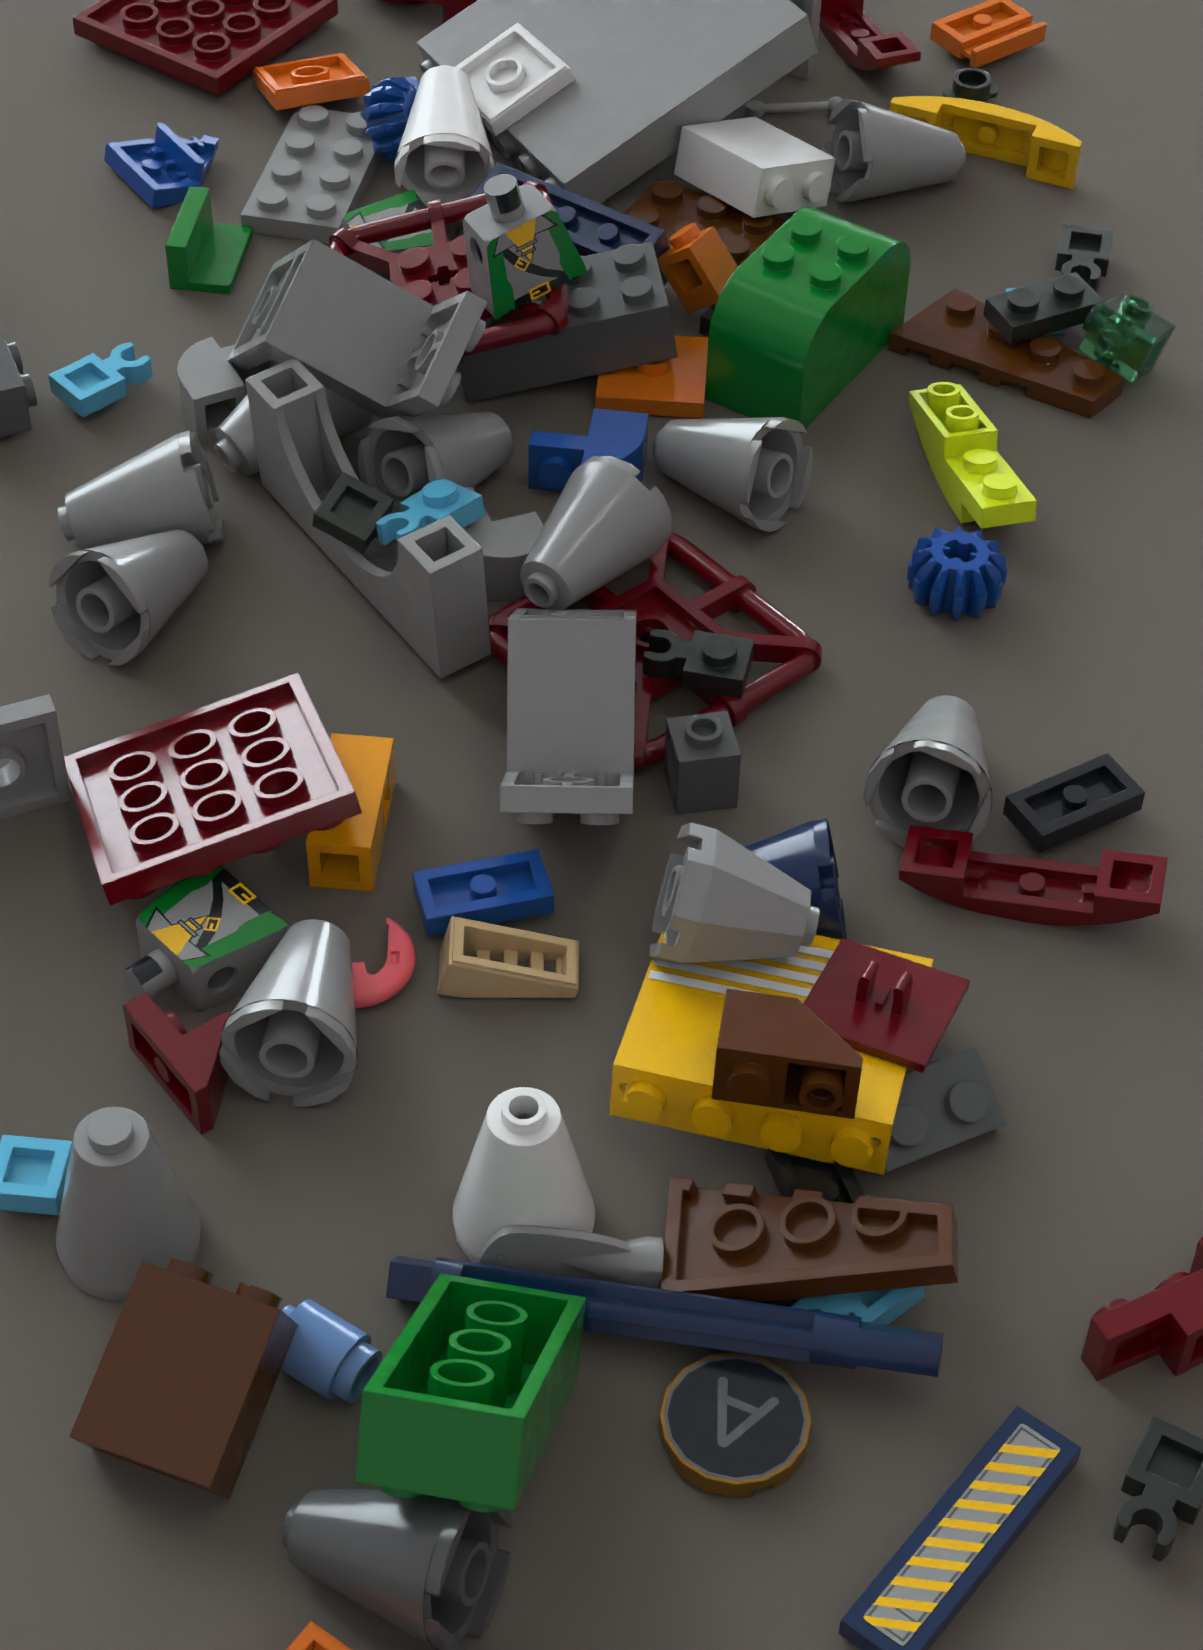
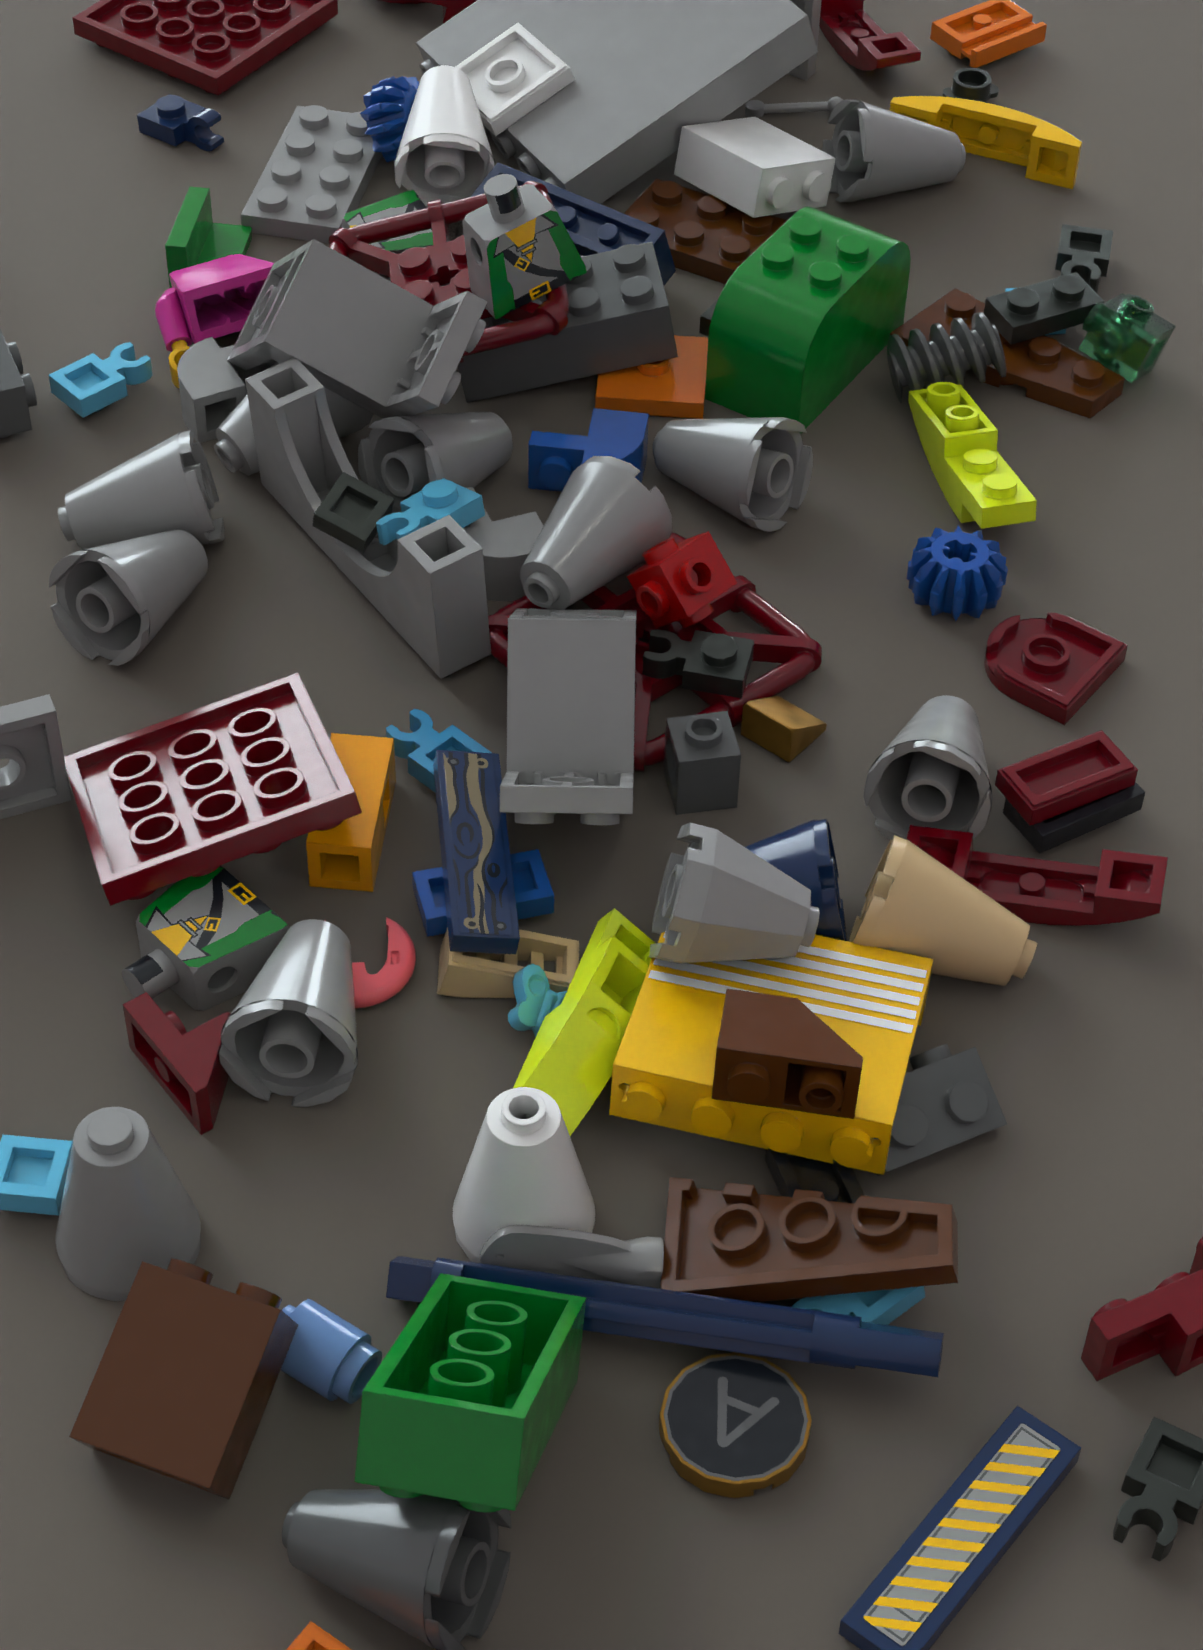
blue slope [104,122,219,208] -> none
orange plate [253,53,370,111] -> none
orange brick [657,223,738,313] -> none
dark red piece [803,938,970,1073] -> none
none -> dark blue plate [137,94,224,152]
none -> dark pink torso [155,254,274,388]
none -> dark azure plate [386,708,492,793]
none -> dark blue tile [433,750,520,954]
none -> medium azure piece [508,964,567,1037]
none -> neon yellow slope [513,908,656,1136]
none -> red brick [627,531,737,628]
none -> pearl gold slope [741,696,827,762]
none -> tan cone [848,835,1037,986]
none -> dark grey piece [887,312,1007,403]
none -> dark red tile [984,612,1128,725]
none -> dark red tile [995,730,1138,826]

